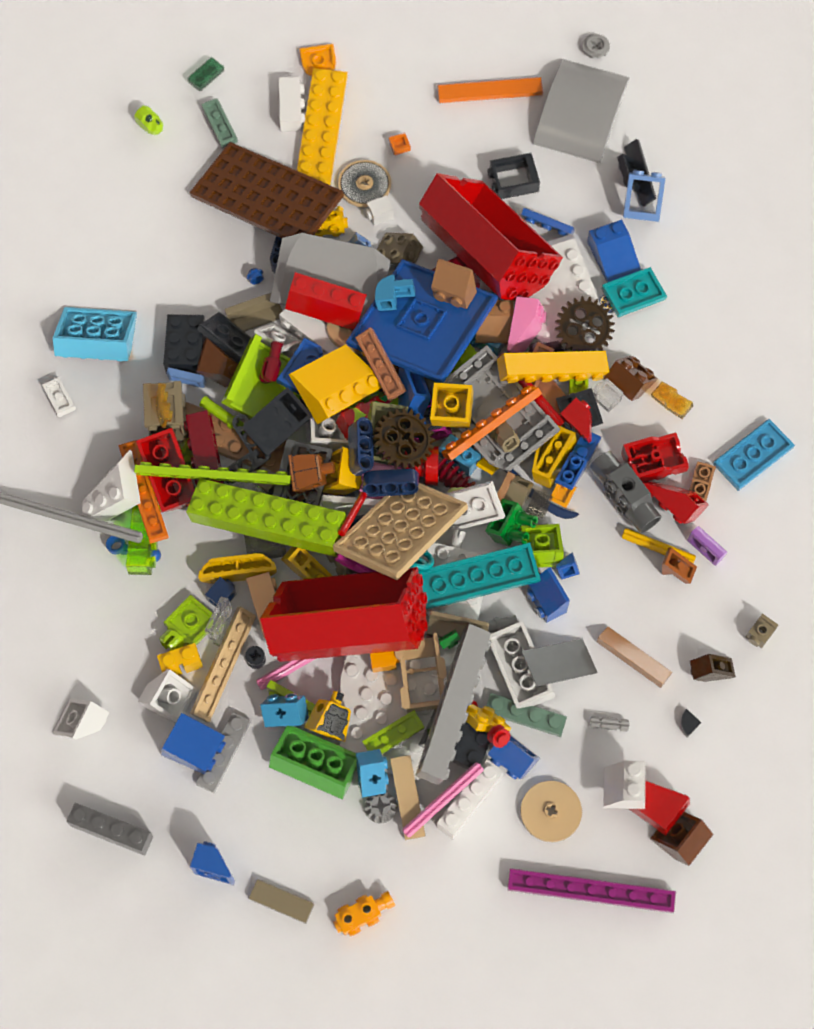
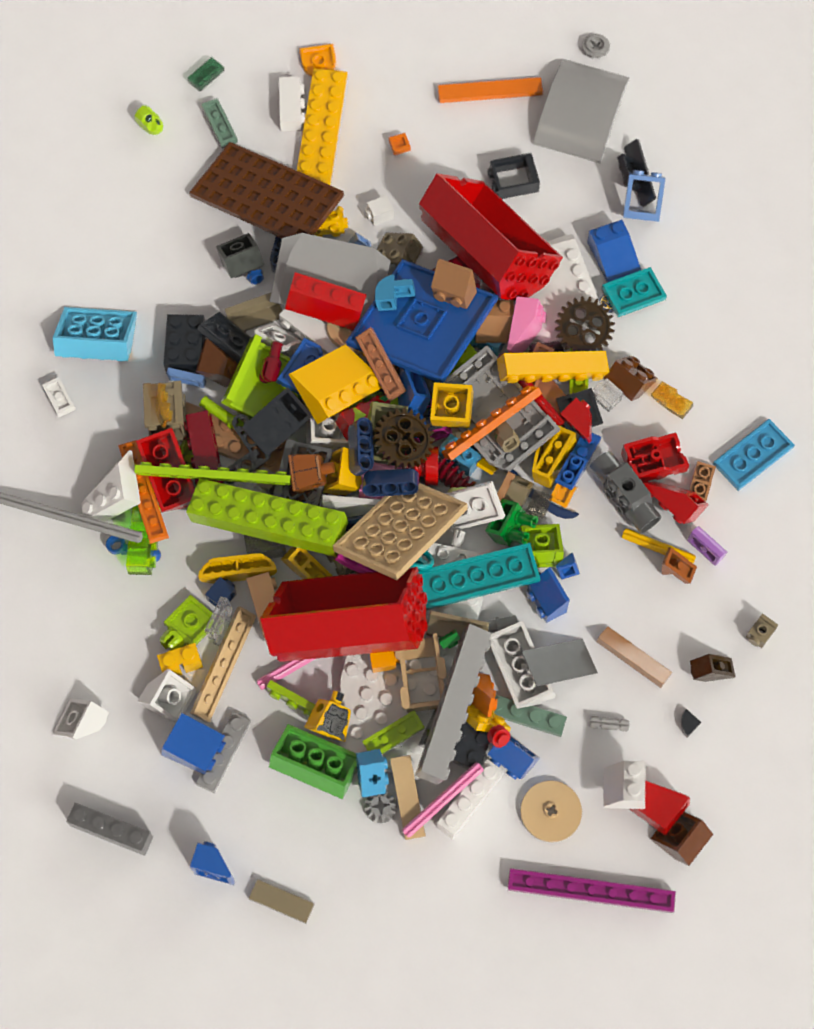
black wheel [245,646,266,669] -> none
dark azure brick [260,693,309,727] -> none
light orange brick [333,891,395,937] -> none
piece [338,160,391,208] -> none
red bar [338,492,367,536] -> none
blue plate [521,208,575,236] -> none
none -> pearl dark grey brick [216,233,265,278]
none -> orange slope [472,673,497,717]

